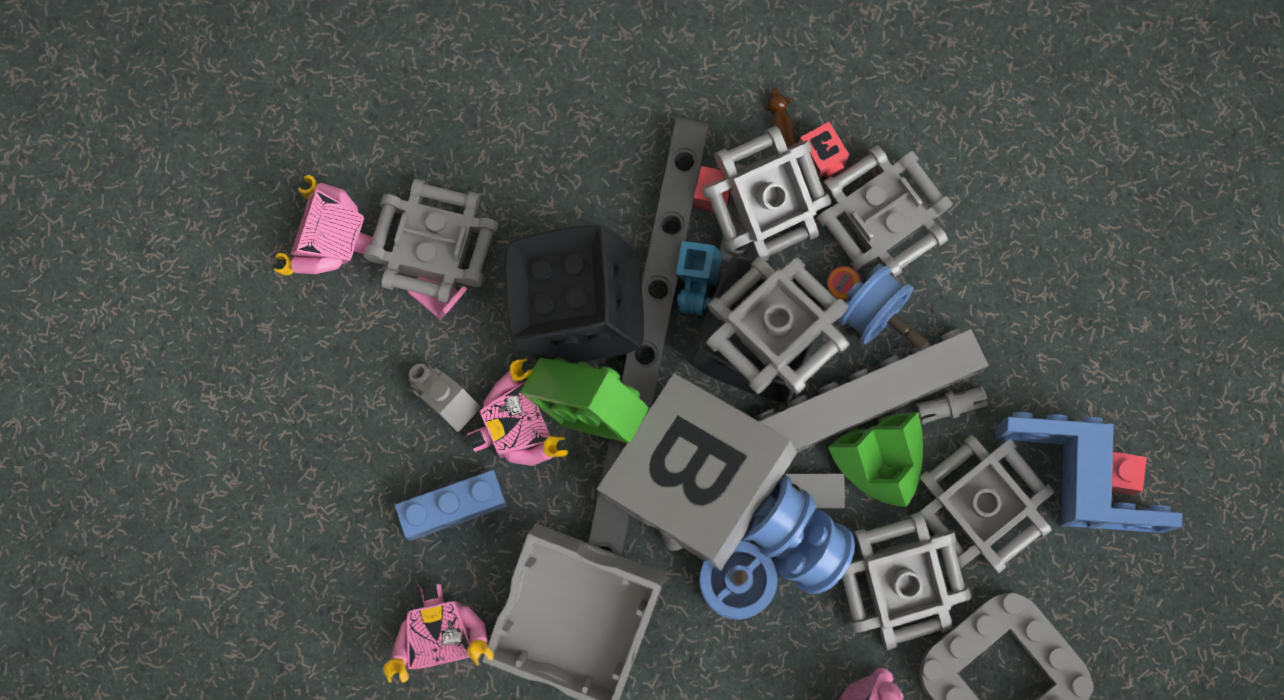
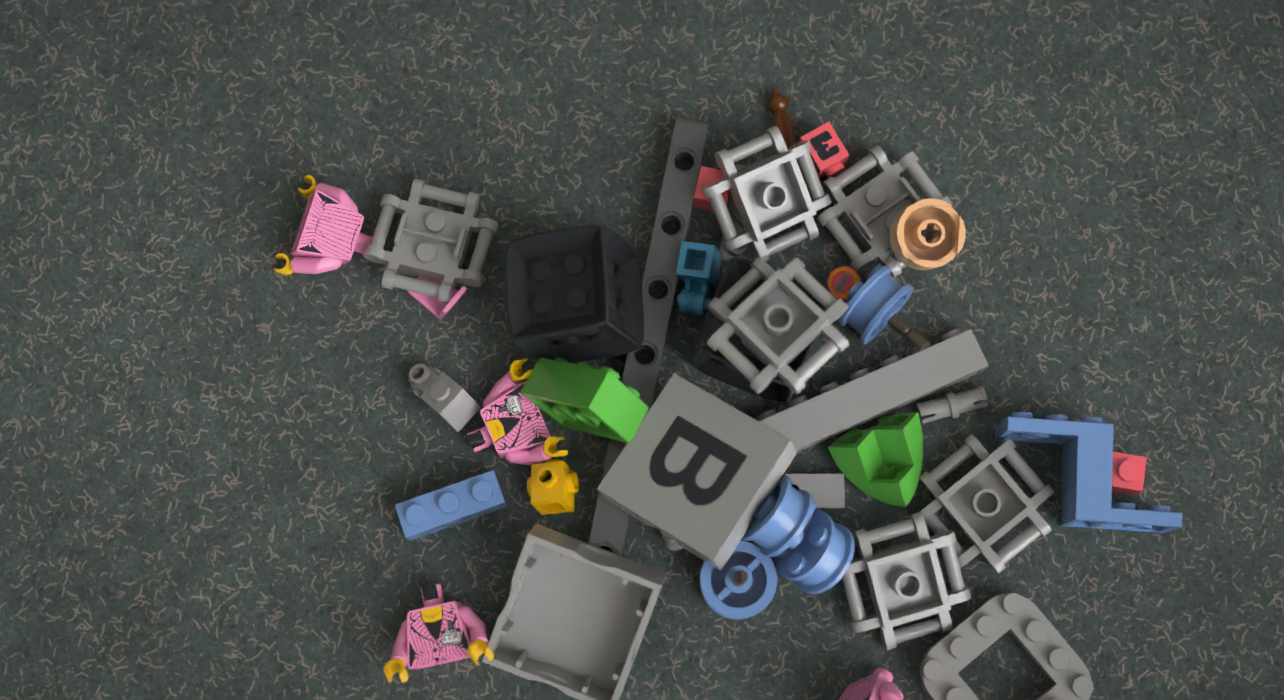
none -> yellow brick [527,459,579,515]
none -> light nougat brick [889,198,966,270]

